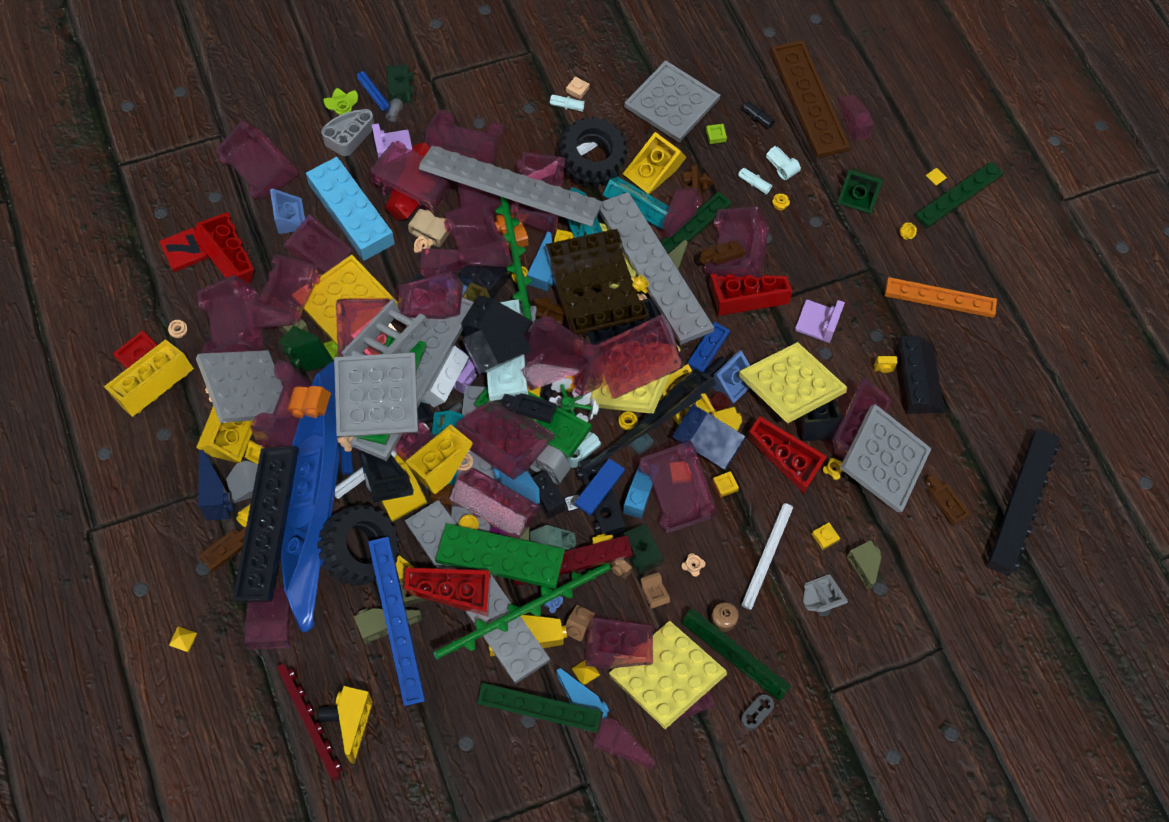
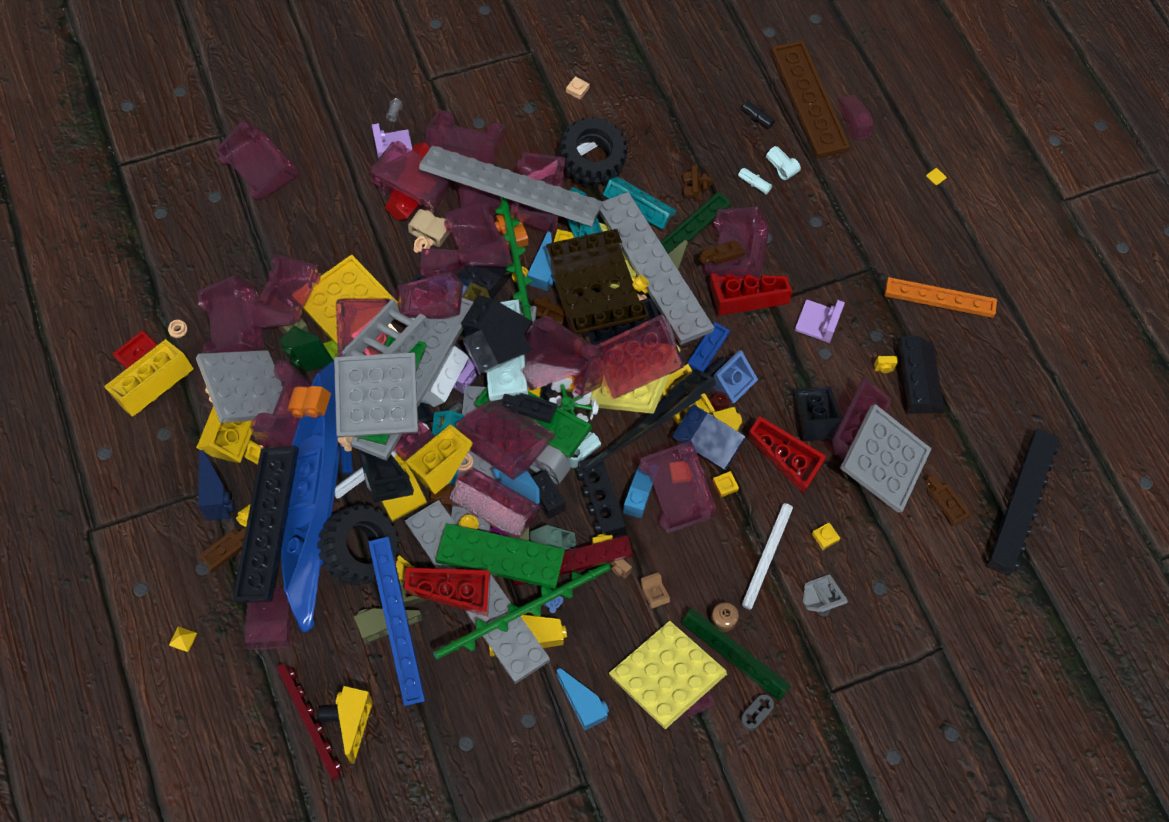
red tile [159,227,208,272] -> none
red wedge [194,212,254,289] -> none
light grey slope [226,461,258,503] -> none
medium blue slope [270,188,306,234] -> none
clear pink slope [283,214,352,274] -> none
medium azure brick [306,157,395,261] -> none
light grey beam [321,109,374,156] -> none
lime plate [324,88,358,115] -> none
blue axle [357,71,390,111] -> none
clear green brick [387,64,414,104] -> none
dark green plate [477,683,603,733] -> none
light aqua axle [550,95,585,112] -> none
sticker [563,493,580,513] -> none
medium nougat bracket [565,605,595,641] -> none
yellow slope [572,658,600,685] -> none
blue tile [574,458,625,516] -> none
clear pink slope [586,617,653,669] -> none
clear pink slope [593,718,656,770] -> none
yellow plate [618,411,638,430] -> none
yellow slope [623,132,687,194] -> none
light grey plate [624,60,720,142] -> none
clear green brick [624,524,663,574] -> none
clear light blue plate [629,433,654,455] -> none
clear pink slope [663,188,702,238] -> none
light nougat plate [682,553,706,577] -> none
lime plate [706,124,727,144] -> none
light yellow plate [739,342,847,423] -> none
yellow plate [772,194,790,210] -> none
yellow plate [823,458,844,480] -> none
dark green slope [838,167,884,214] -> none
olive slope [847,540,882,591] -> none
yellow plate [900,222,917,240] -> none
dark green plate [914,161,1004,229] -> none

